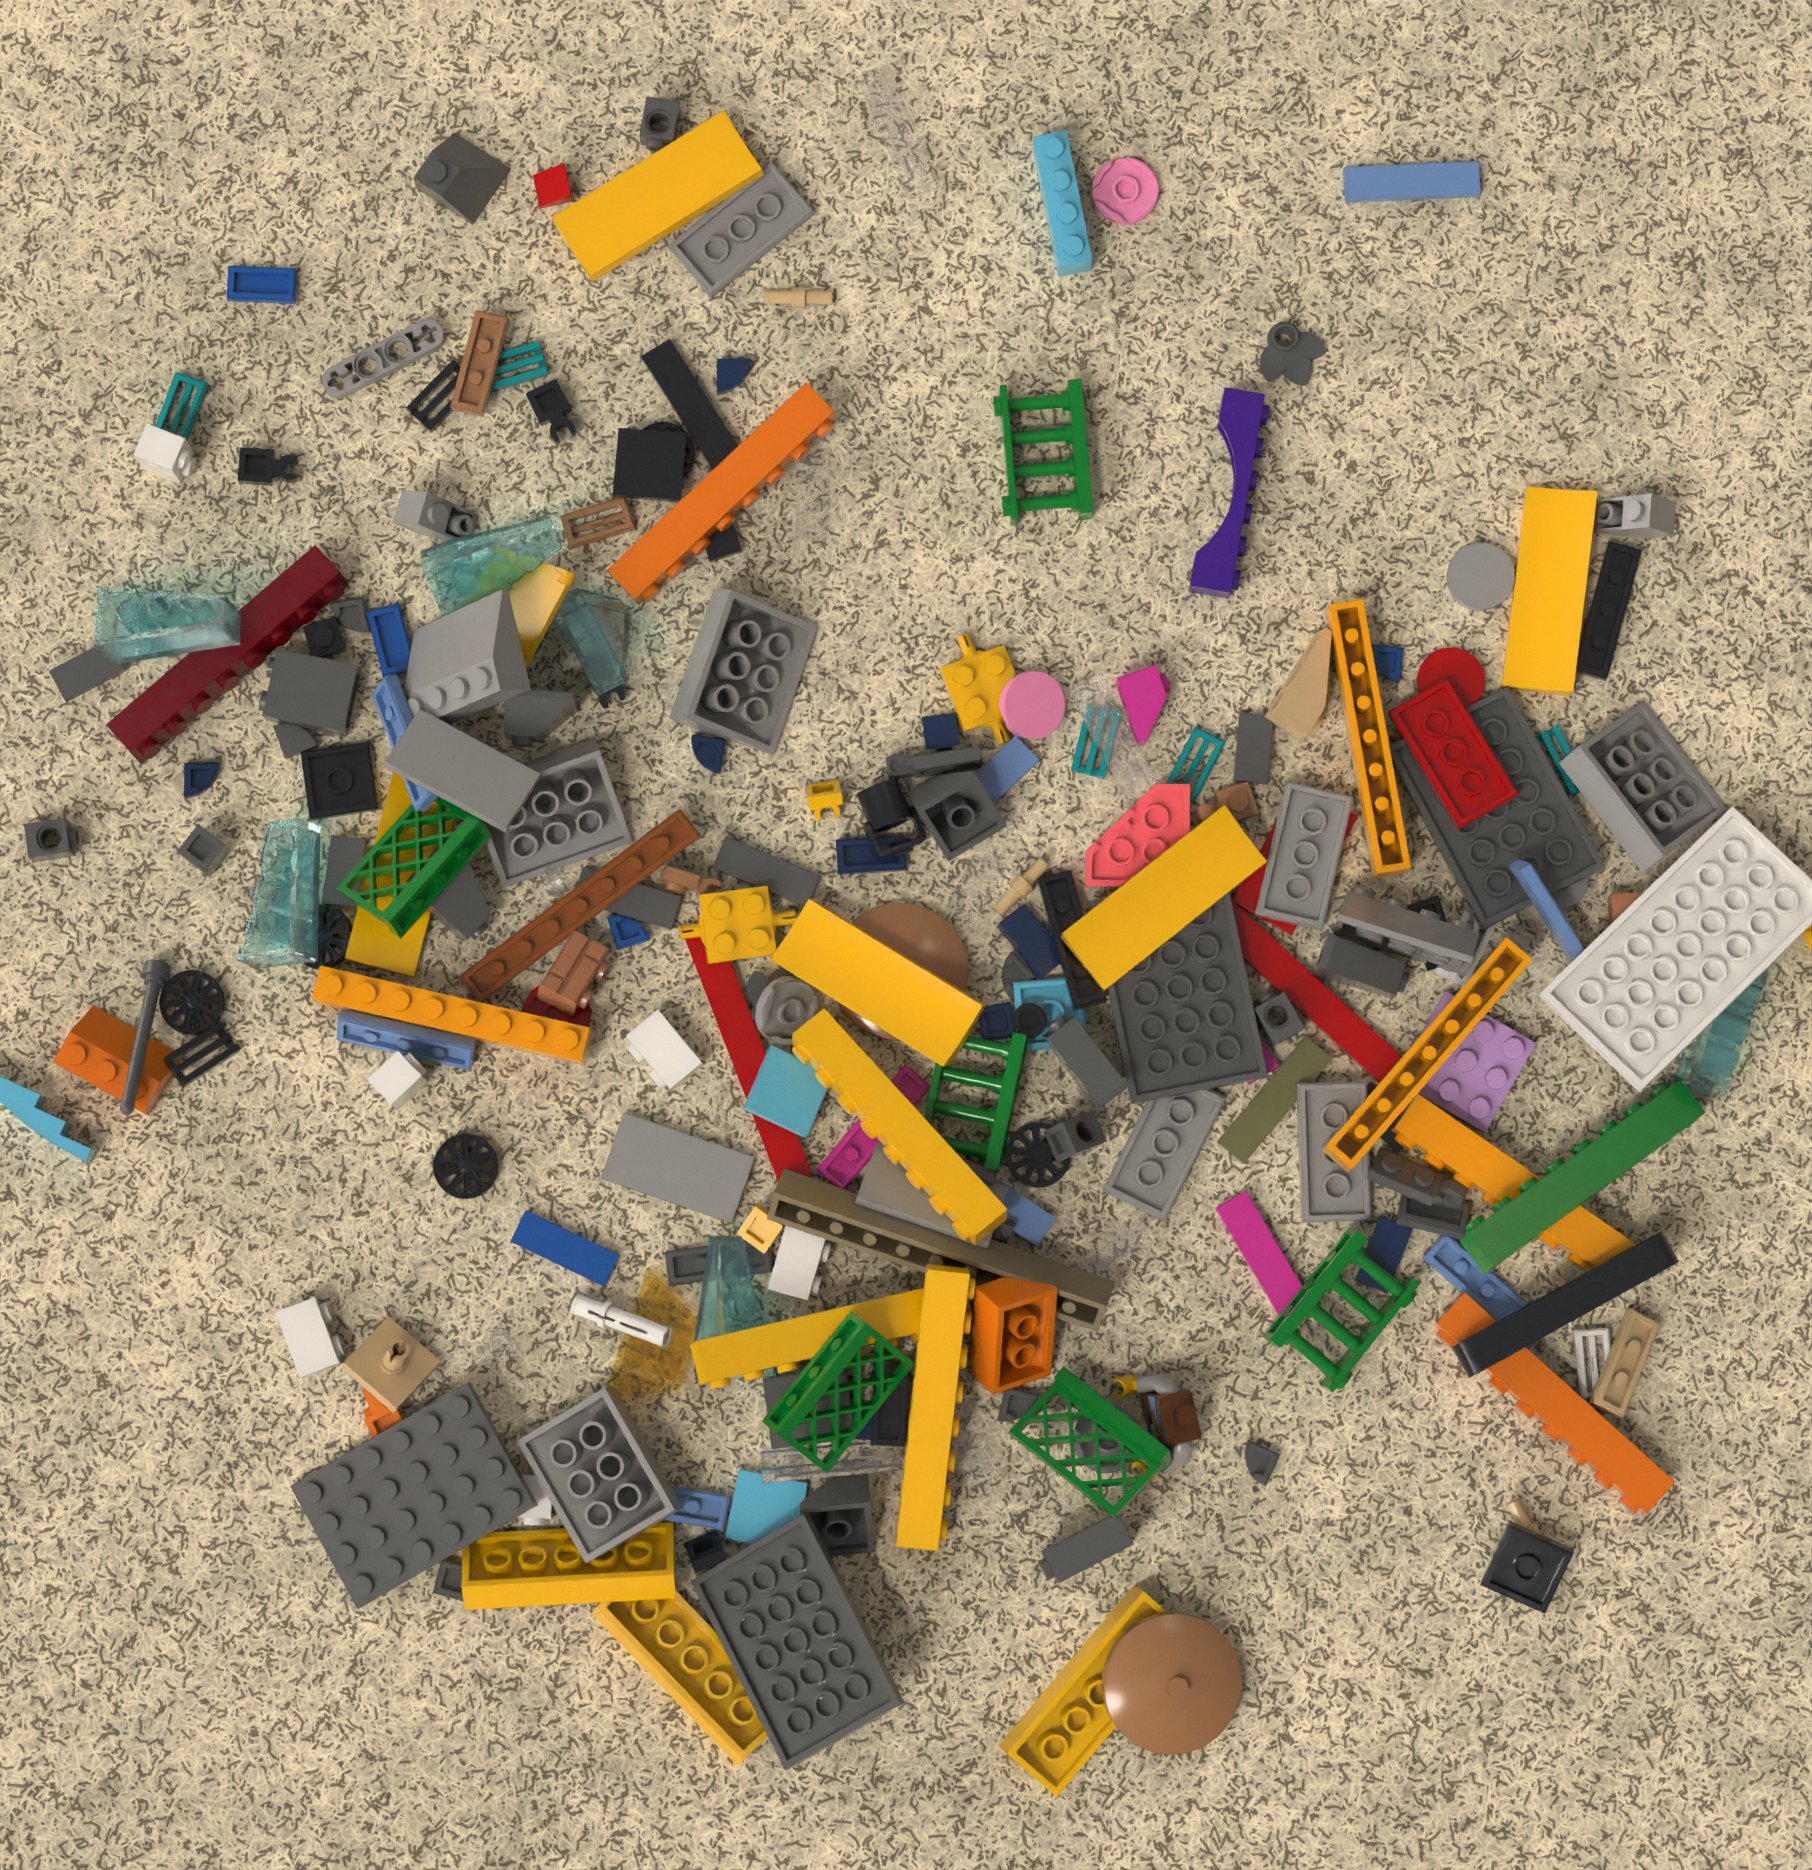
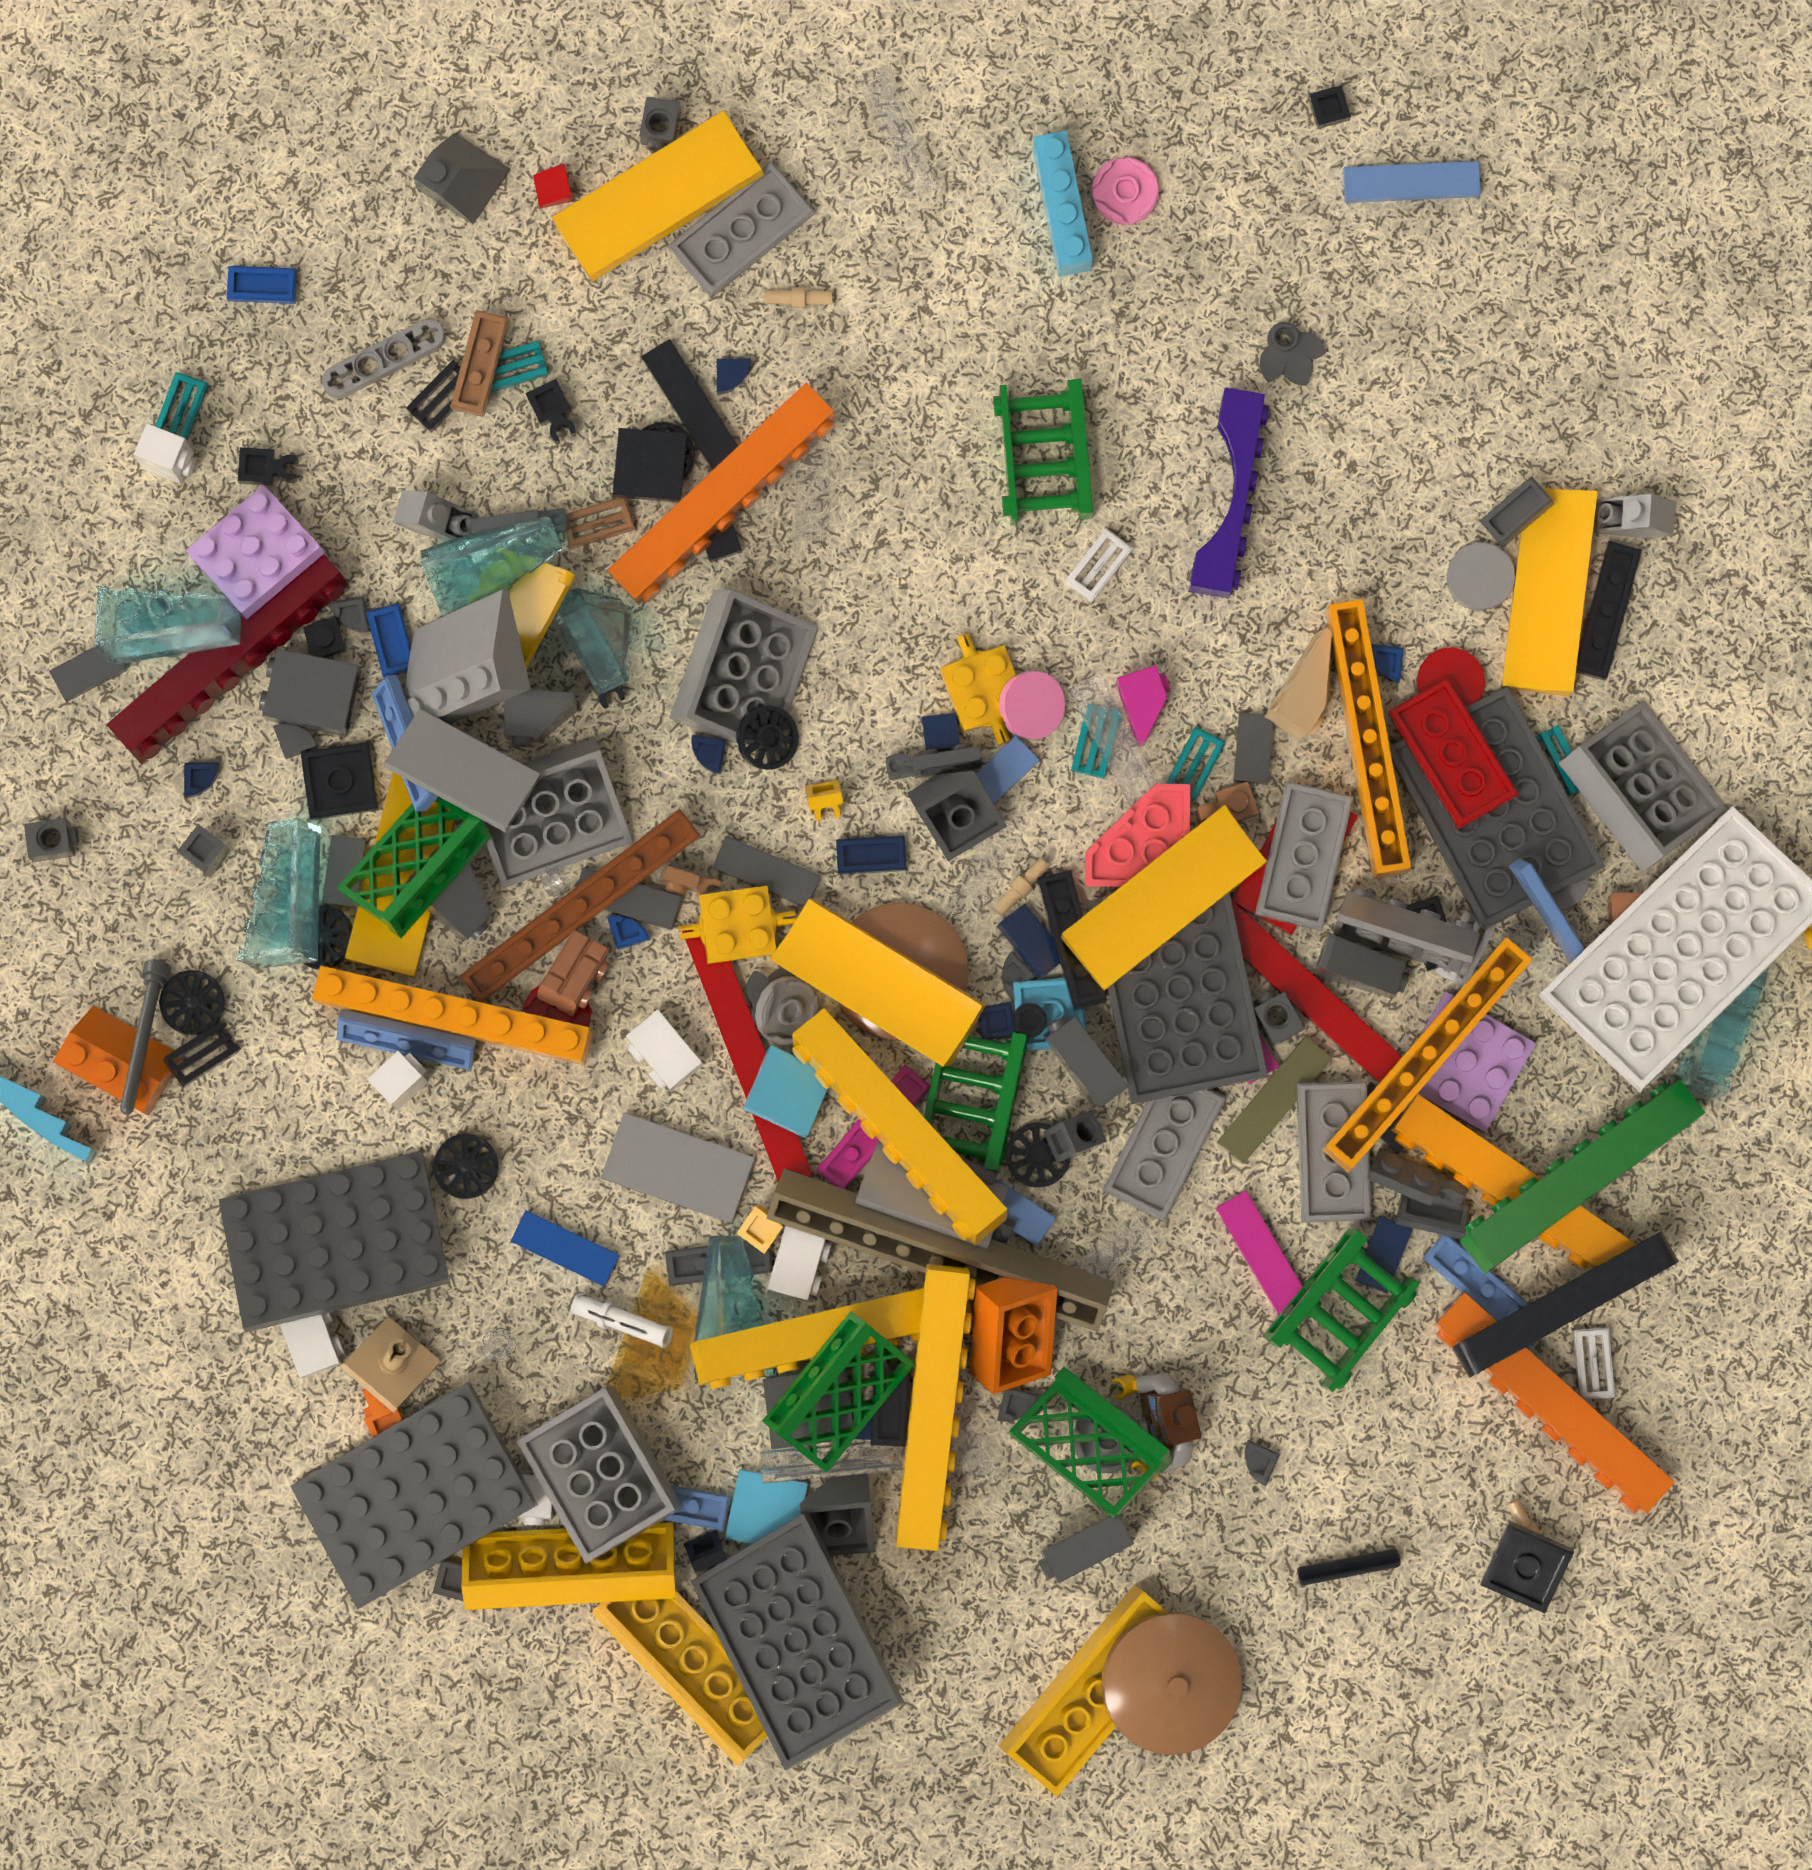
black piece [857,779,926,859] -> none
tan tile [1588,1308,1661,1418] -> none
none -> lavender plate [185,484,325,619]
none -> dark grey plate [218,1151,450,1333]
none -> dark grey hinge [470,508,568,543]
none -> black wheel [736,705,799,770]
none -> white tile [1064,528,1133,603]
none -> black axle [1297,1549,1401,1586]
none -> black plate [1308,85,1351,129]
none -> dark grey tile [1480,476,1555,548]

